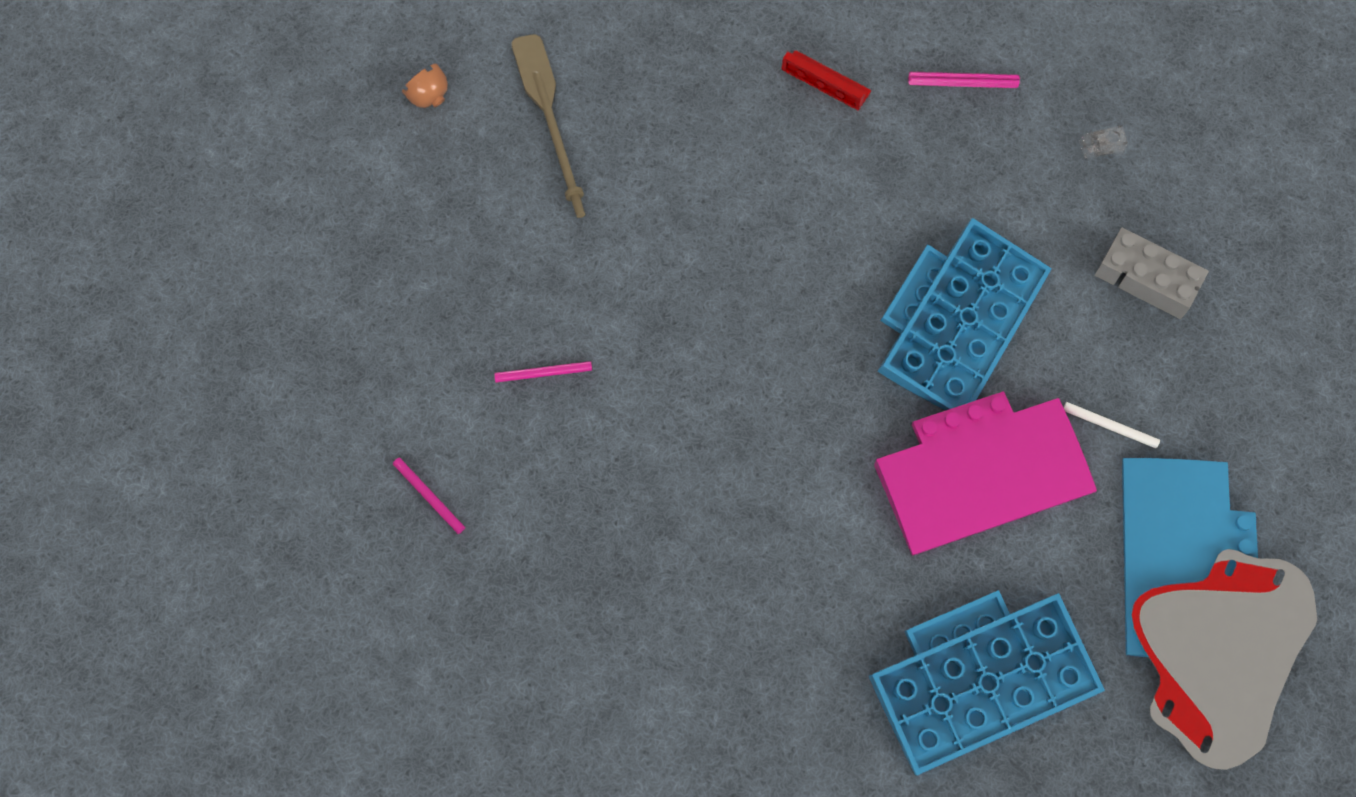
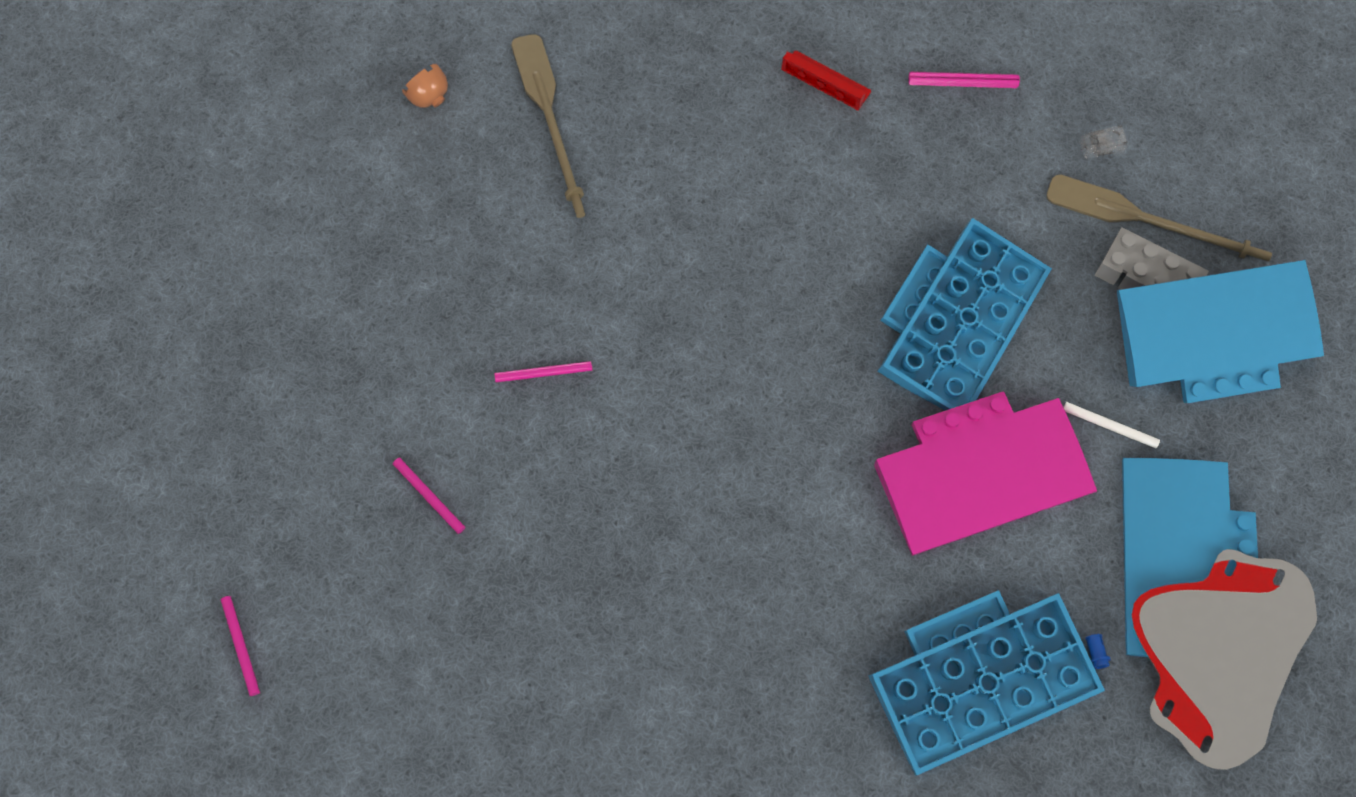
none -> dark pink bar [220,596,260,696]
none -> dark tan piece [1047,175,1272,262]
none -> blue pin [1085,634,1111,669]
none -> dark azure slope [1117,260,1324,403]

